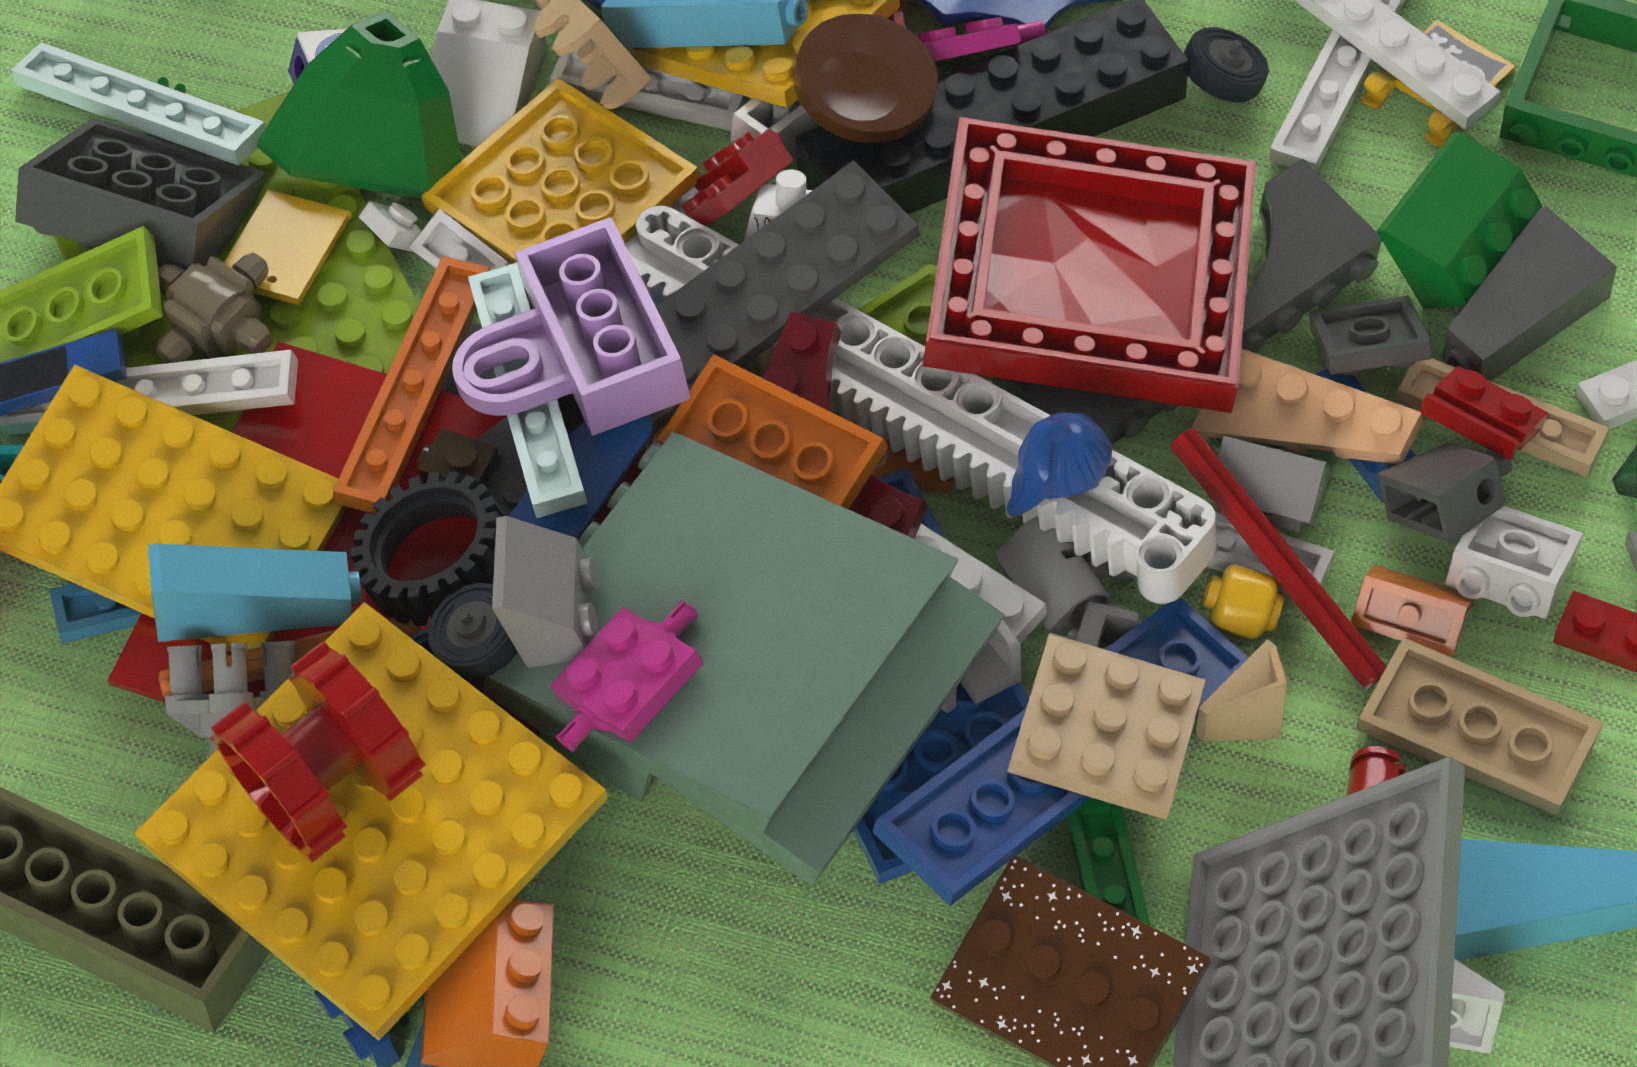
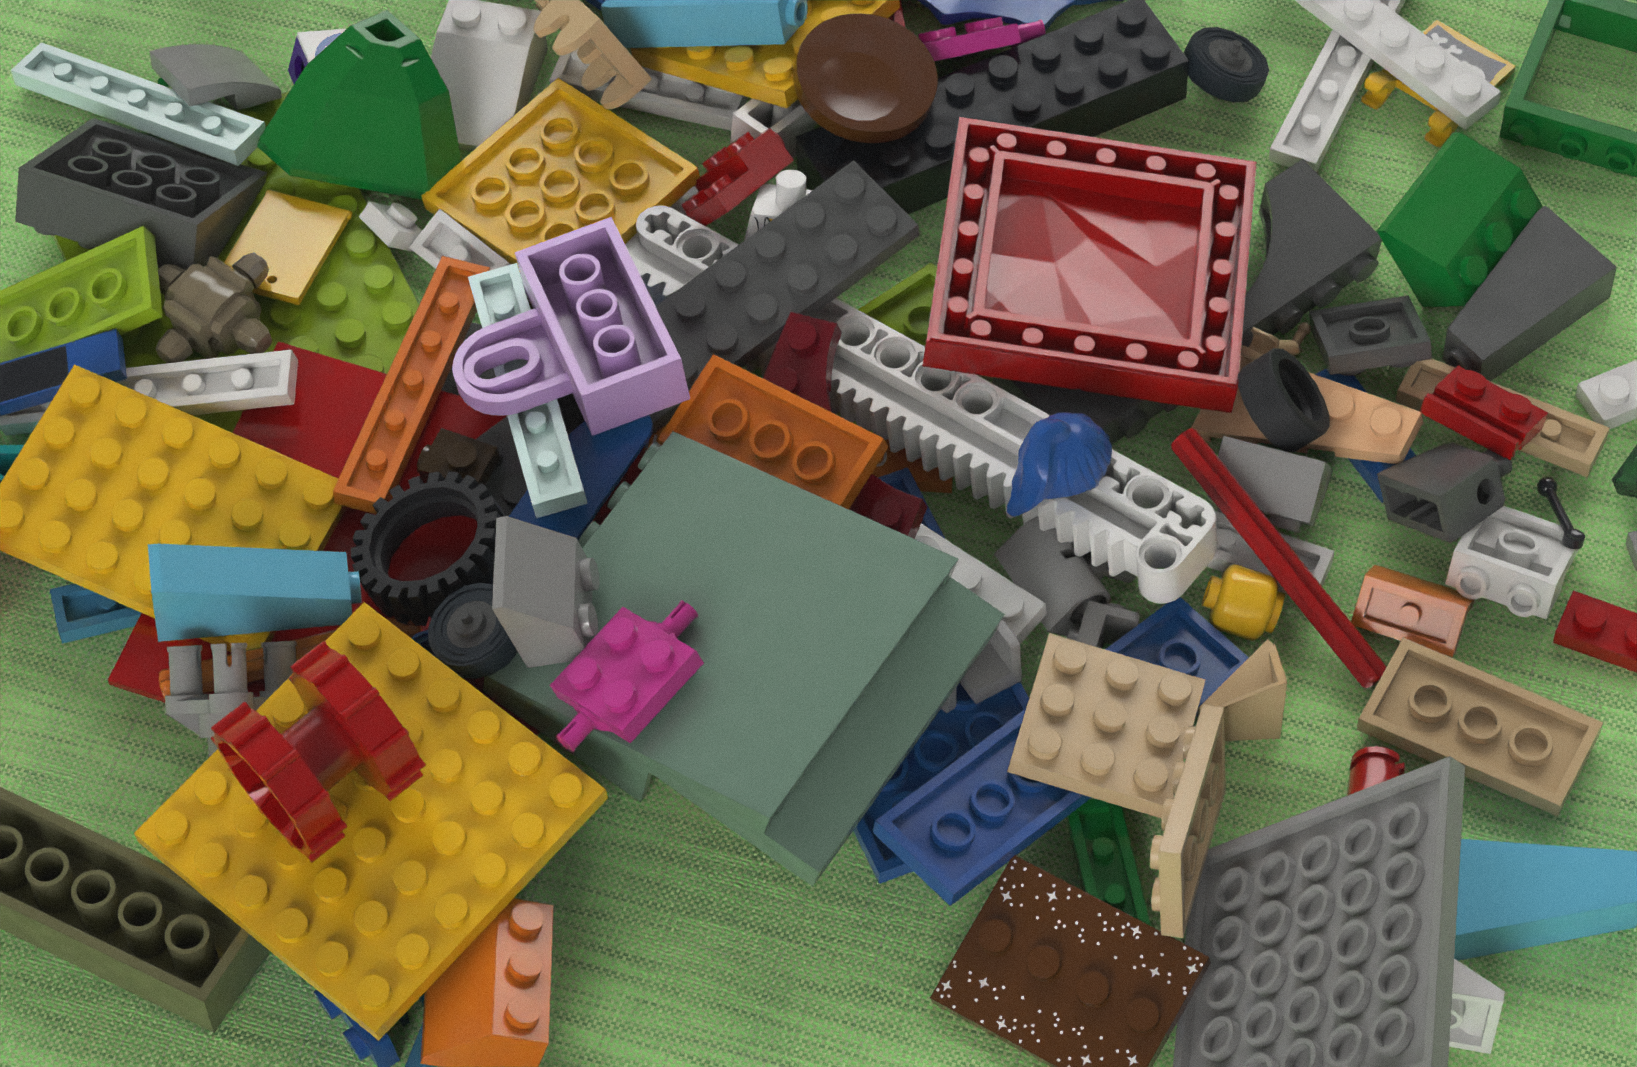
none -> light grey slope [150,44,282,111]
none -> tan plate [1150,705,1226,938]
none -> black tyre [1238,348,1330,452]
none -> tan piece [1241,322,1311,361]
none -> black hinge [1537,477,1585,550]

